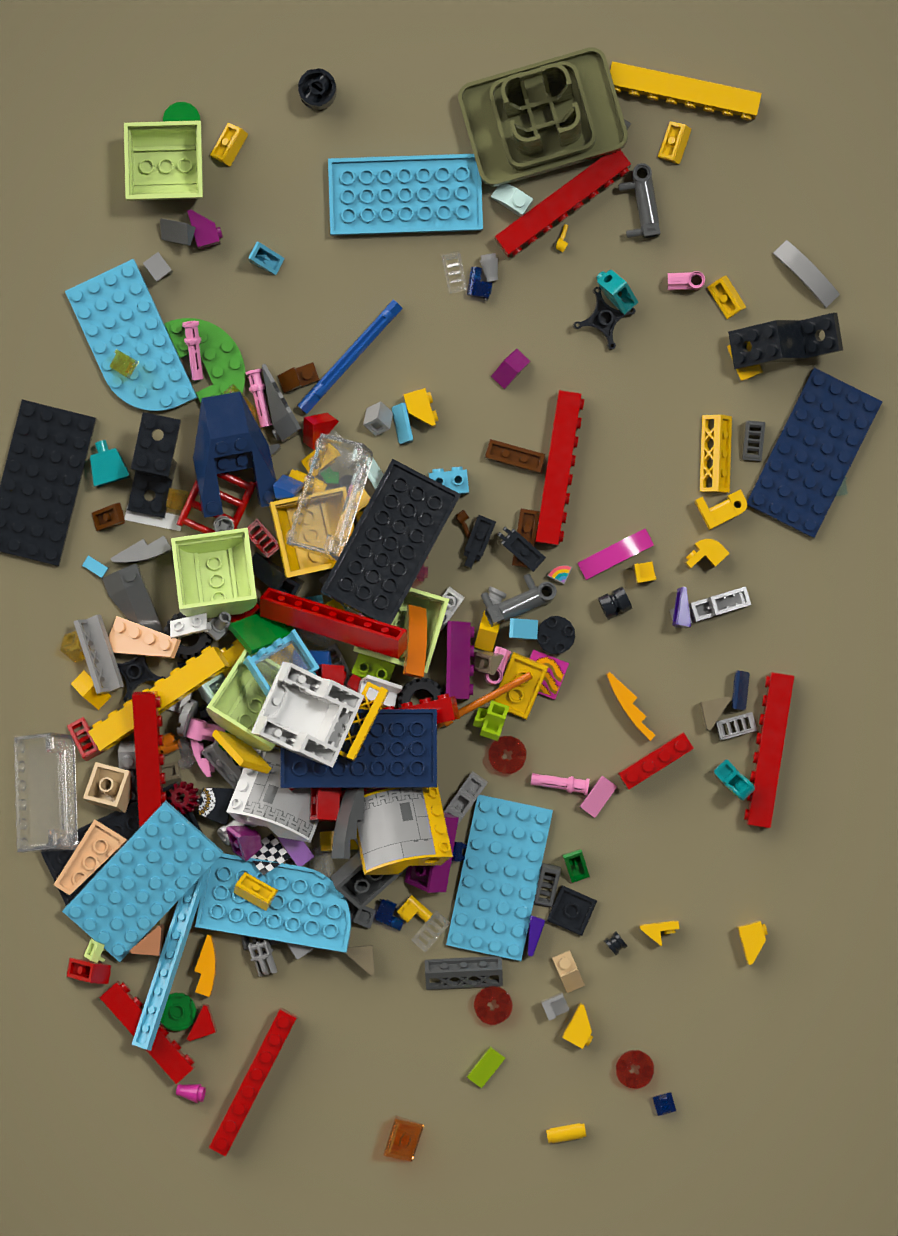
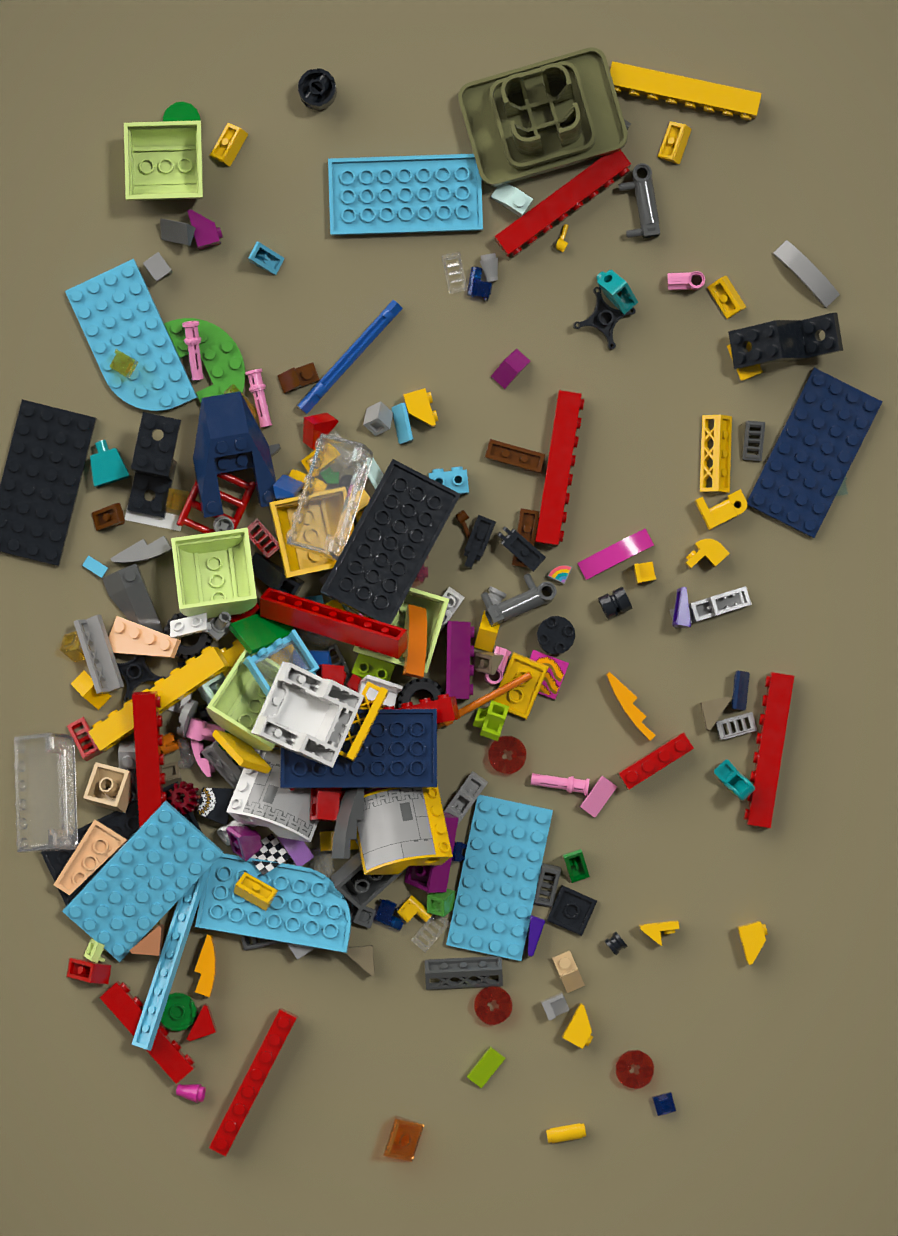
light grey arm [248,939,277,977] -> none
dark grey wedge [262,364,303,443] -> none
medium azure slope [509,618,538,640] -> none
none -> bright green panel [427,889,455,917]

